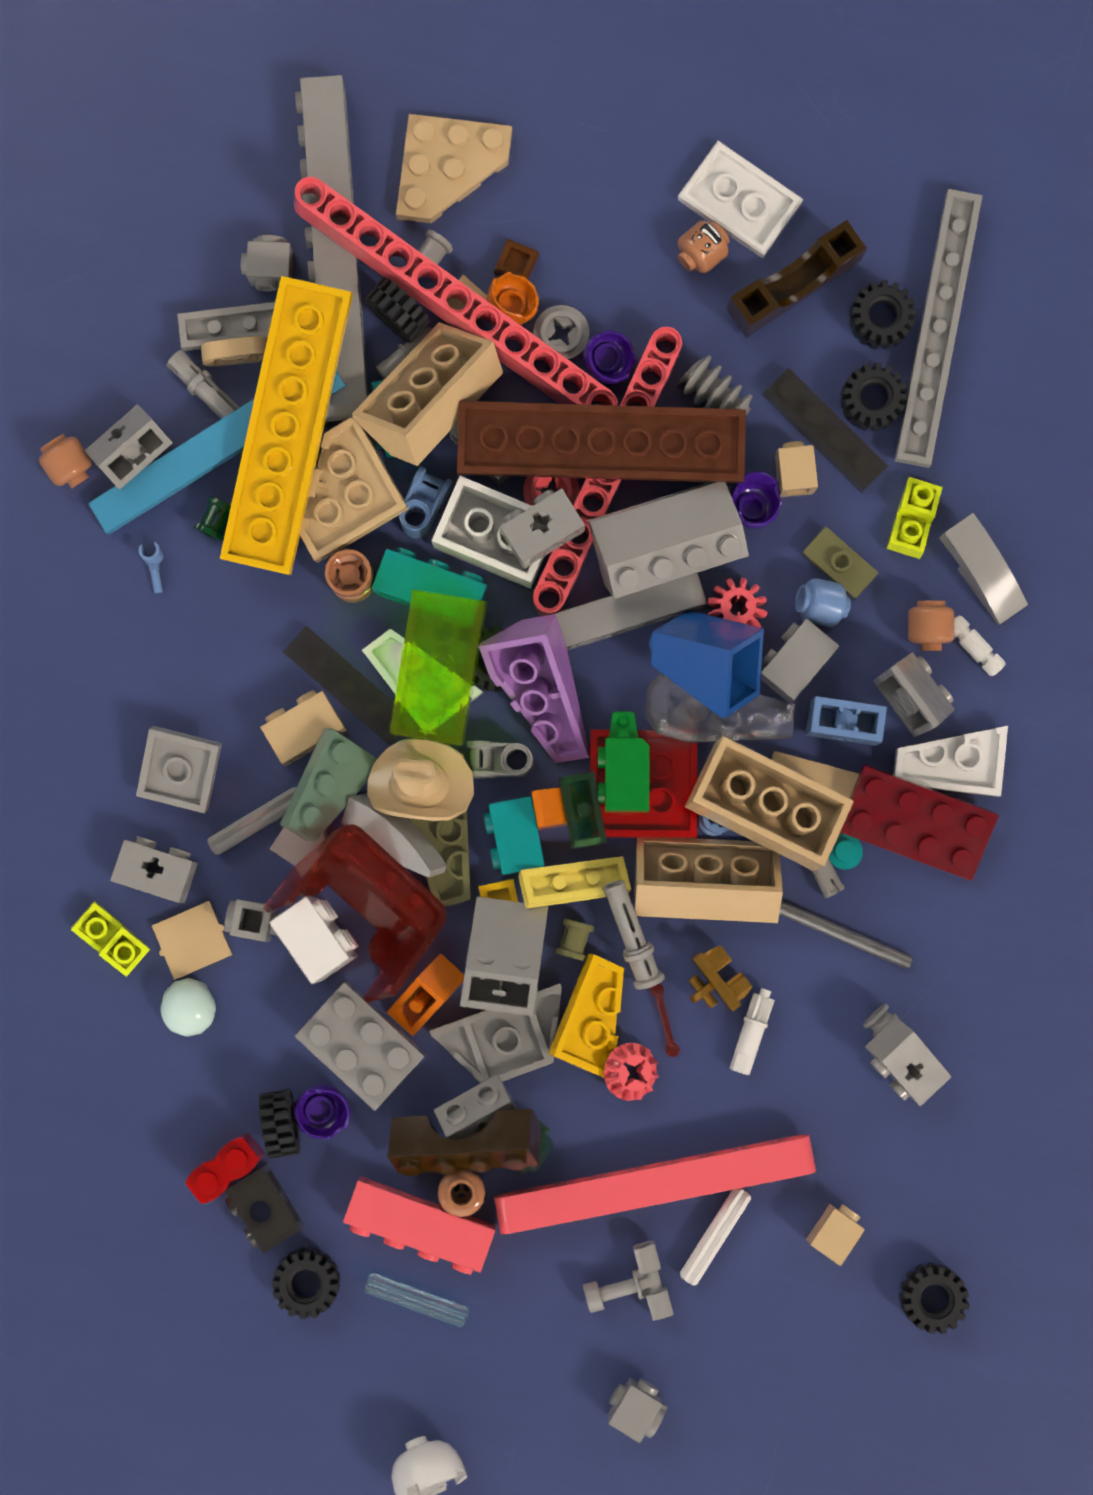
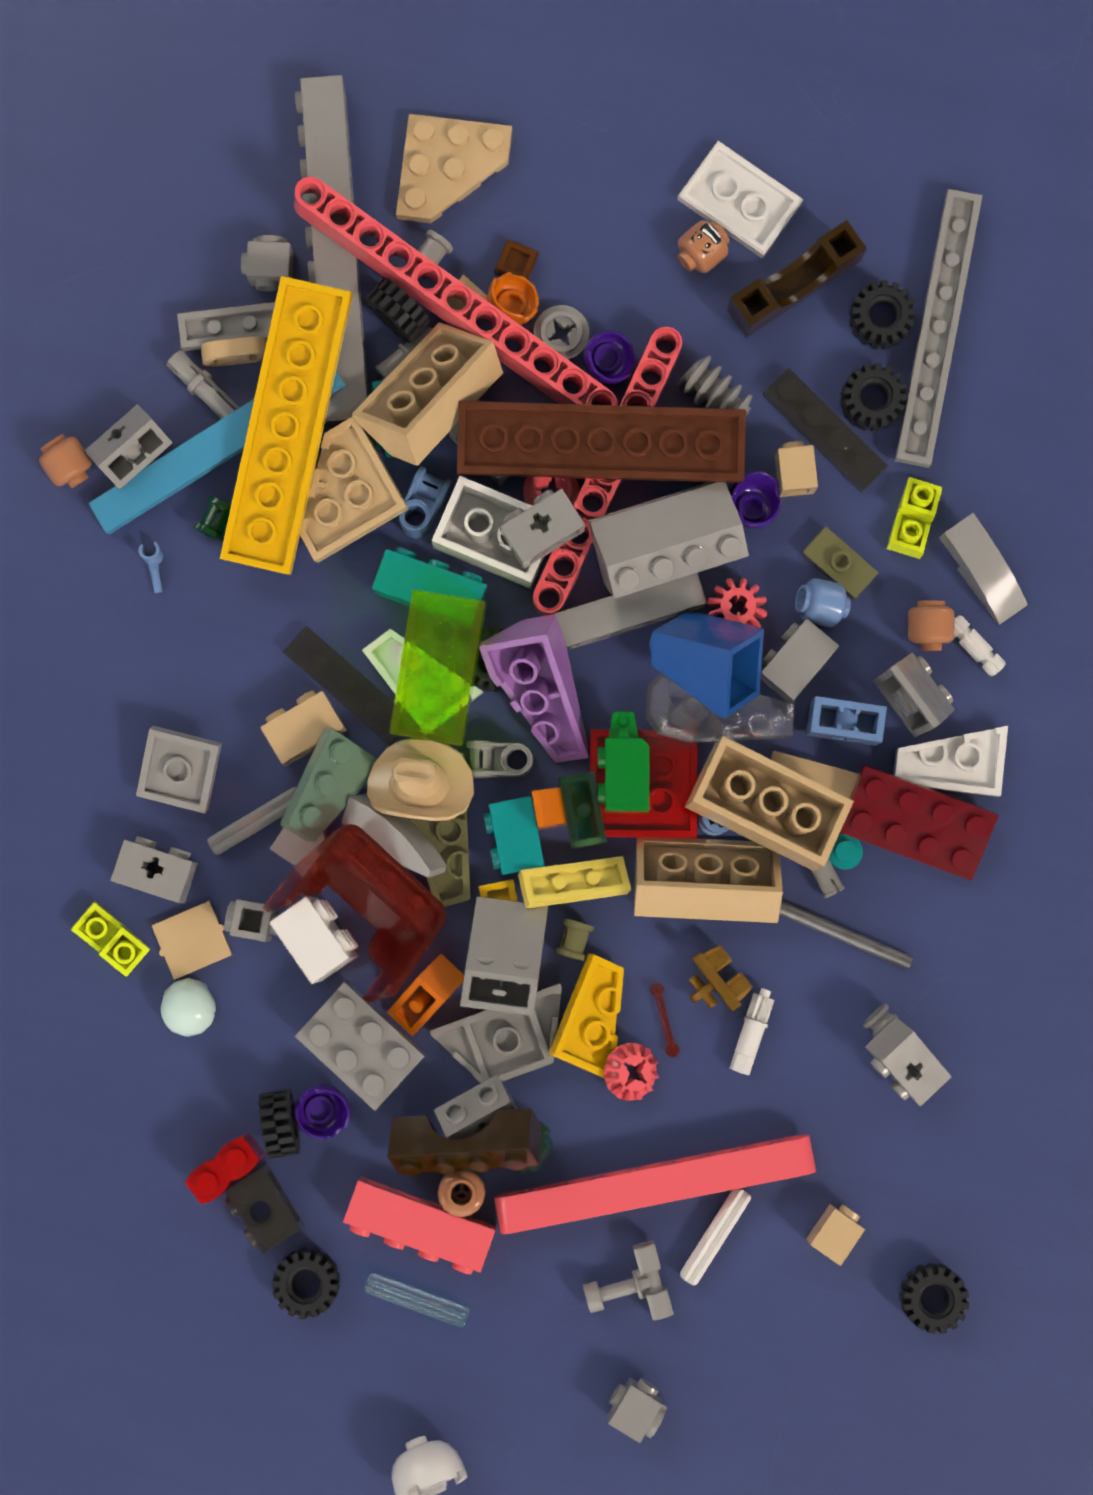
nougat wheel [325,549,375,603] -> none
light grey pin [602,880,665,990] -> none

